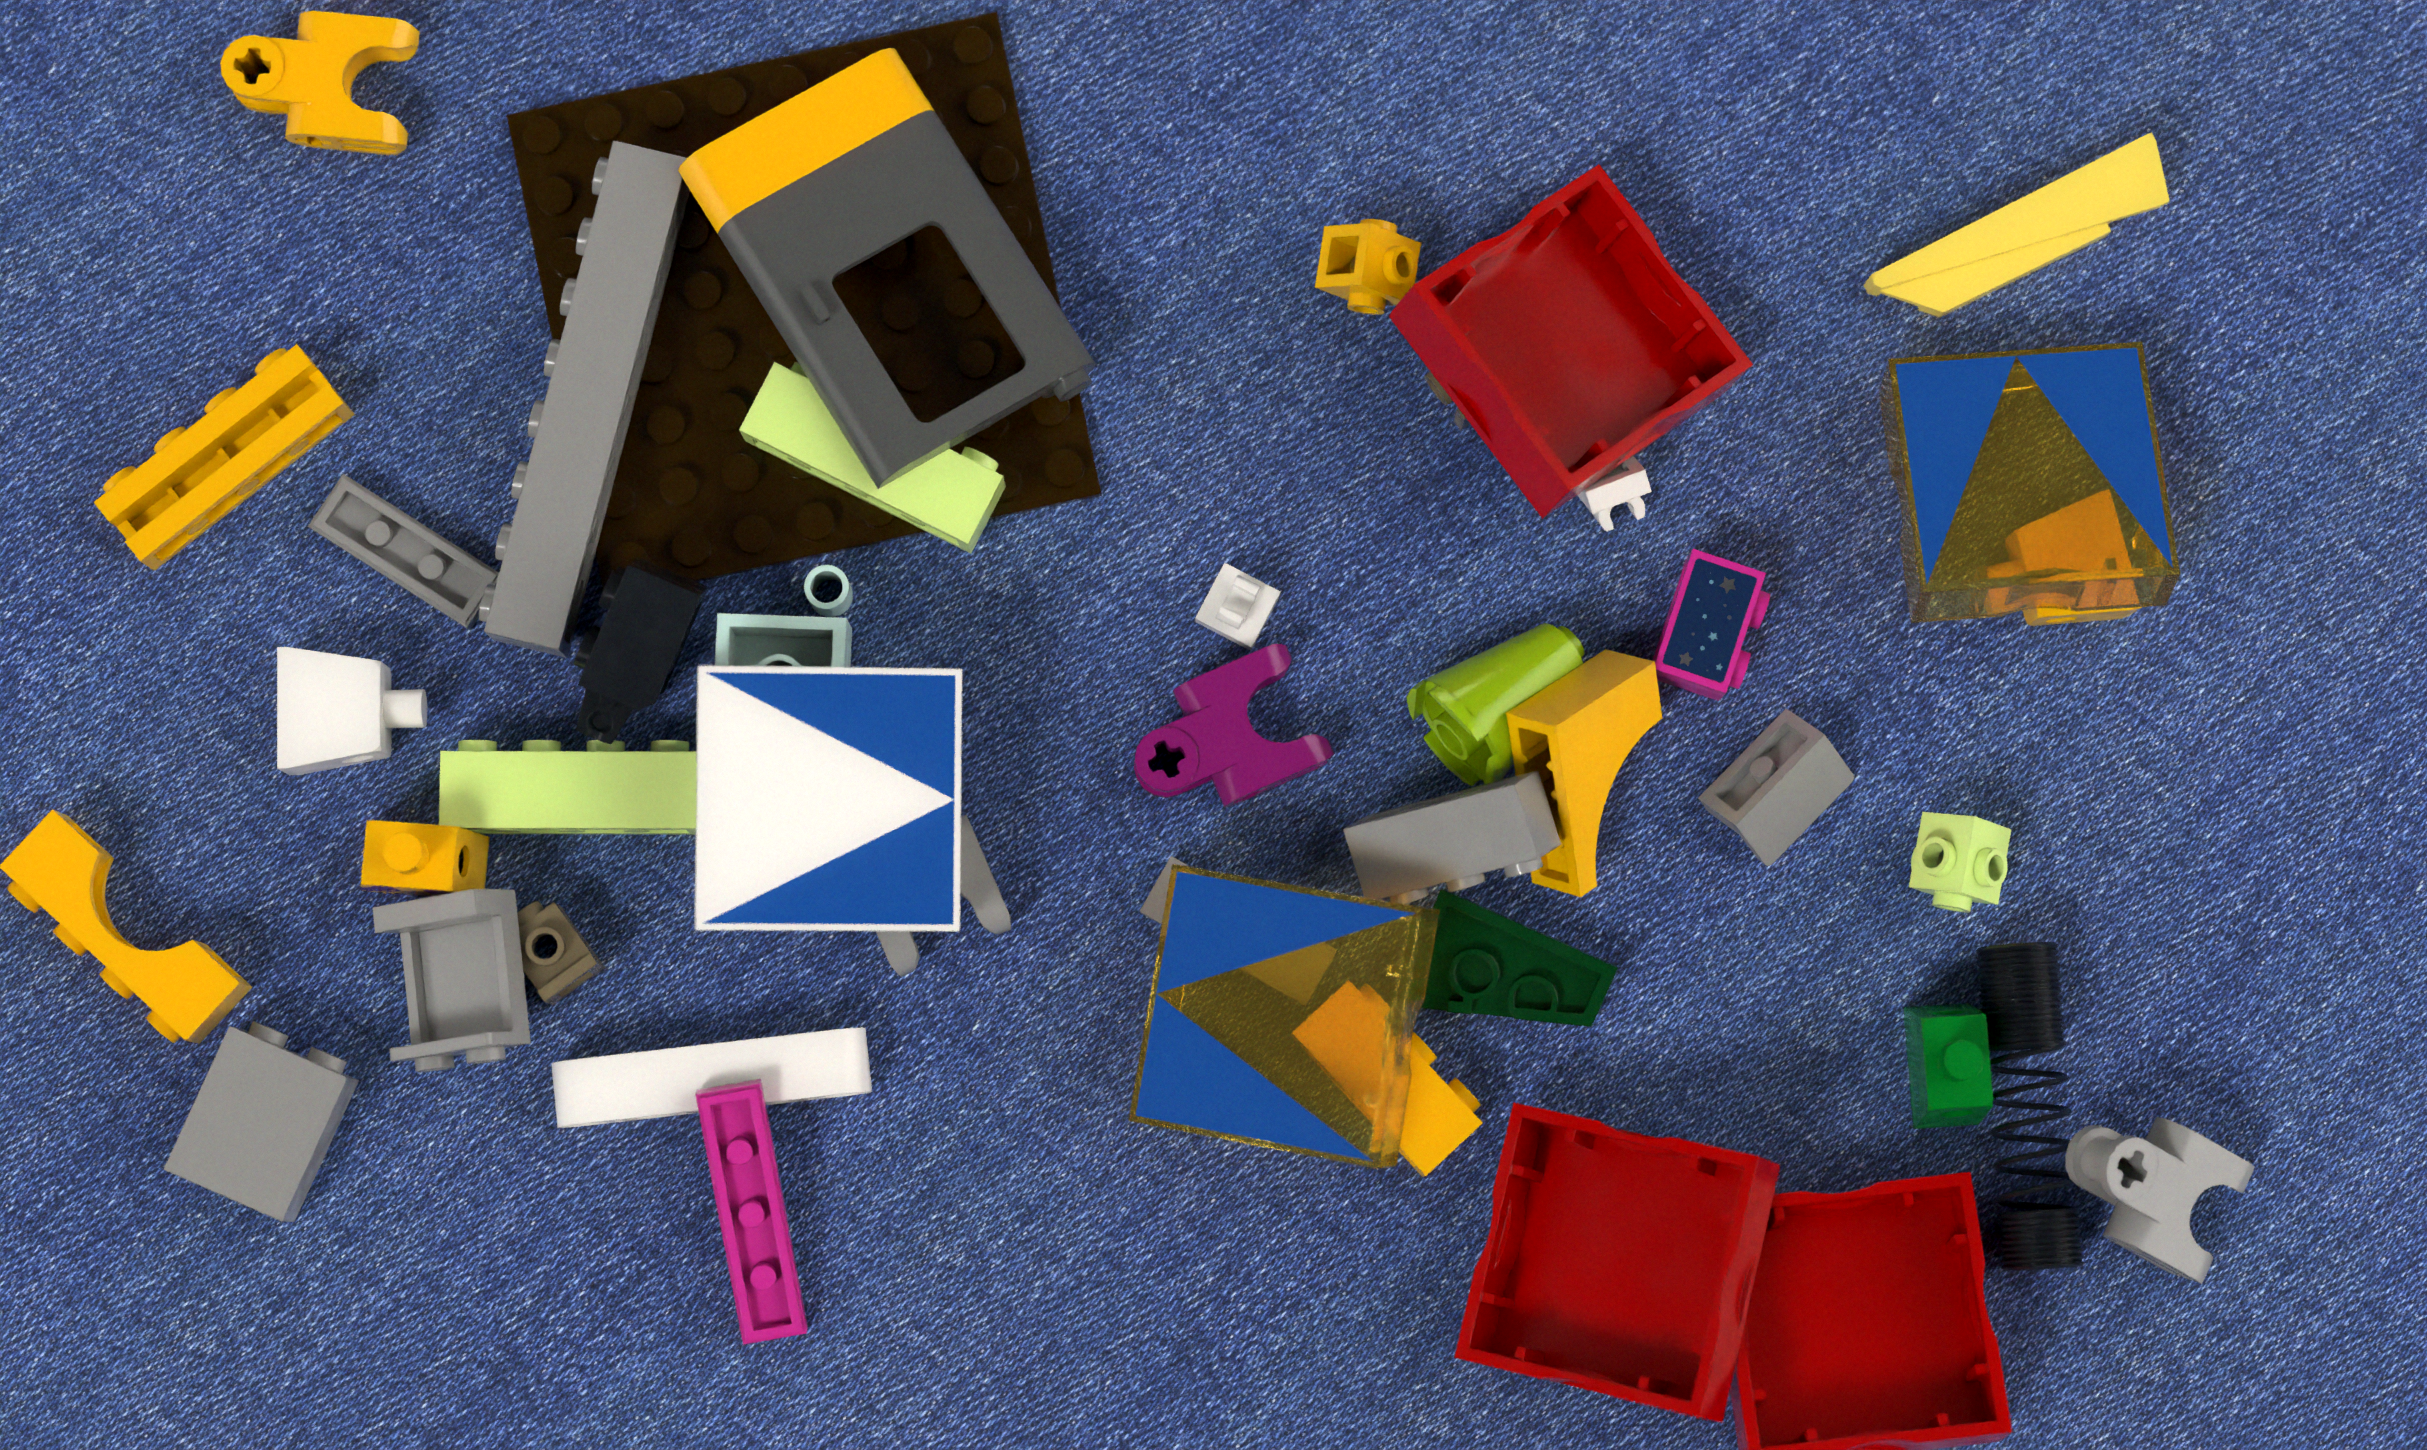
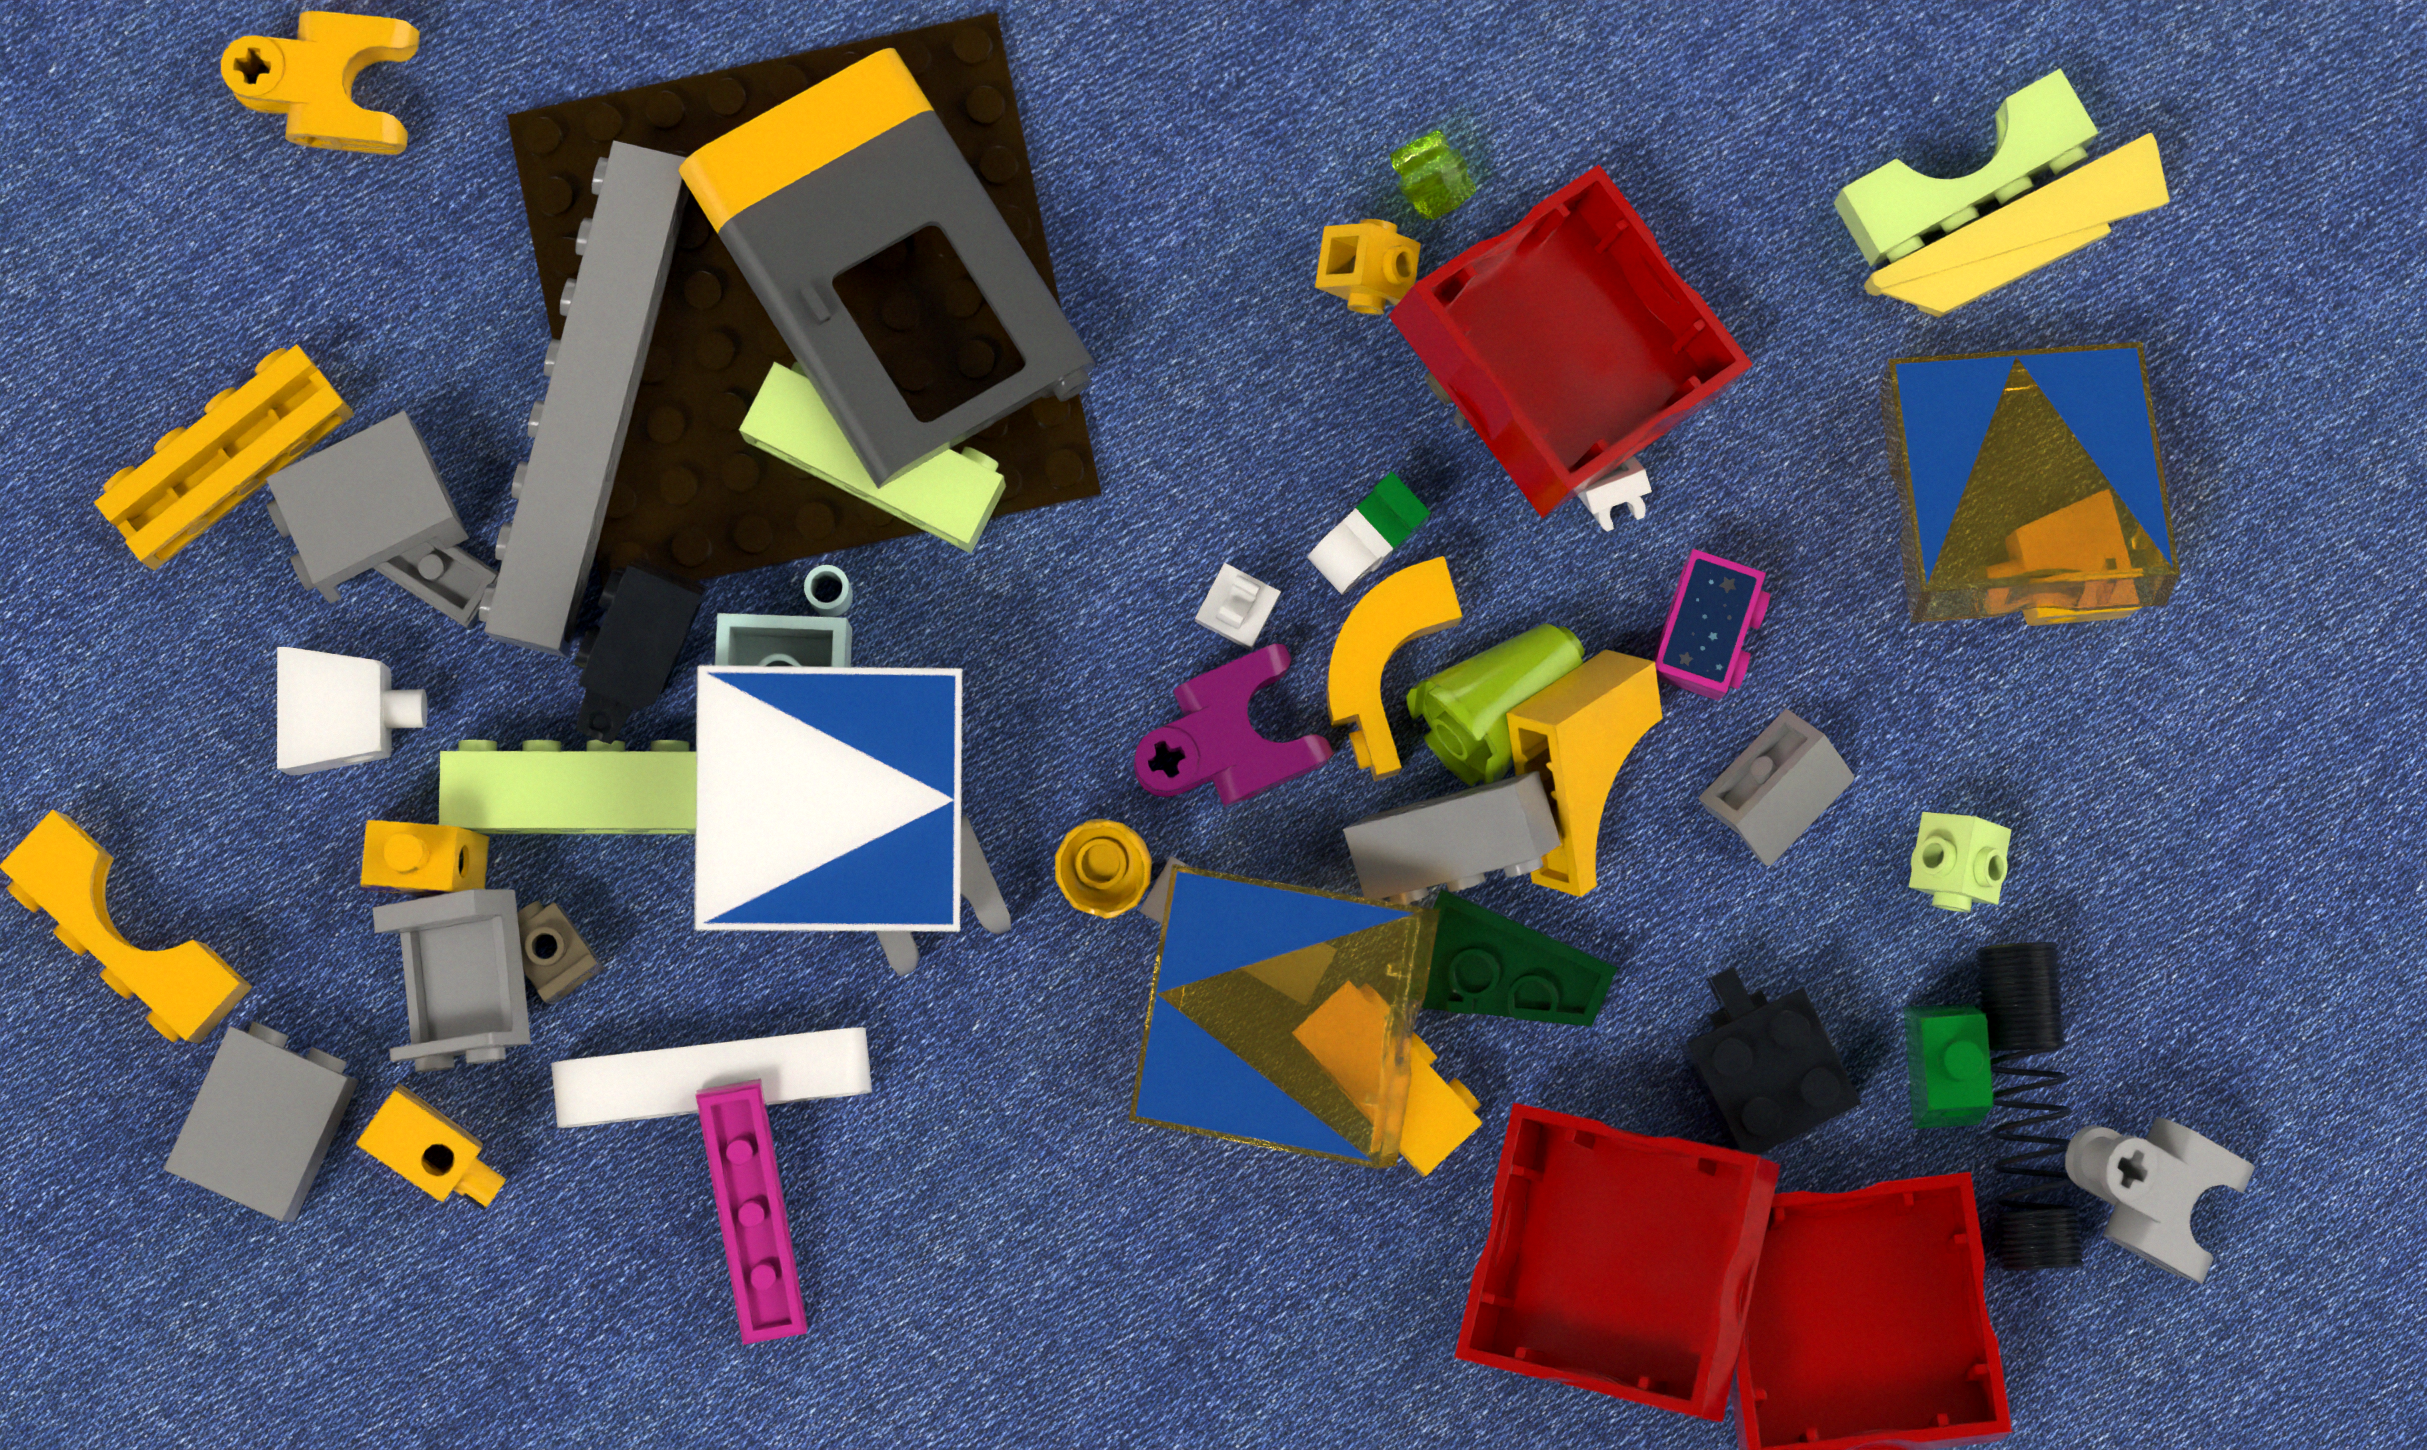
none -> light grey panel [266,410,469,604]
none -> yellow torso [356,1083,506,1211]
none -> yellow hair [1055,819,1152,919]
none -> leg [1307,471,1431,595]
none -> yellow arch [1326,556,1463,782]
none -> clear neon green piece [1390,129,1477,220]
none -> black hinge [1681,966,1862,1156]
none -> yellowish green arch [1833,68,2099,267]

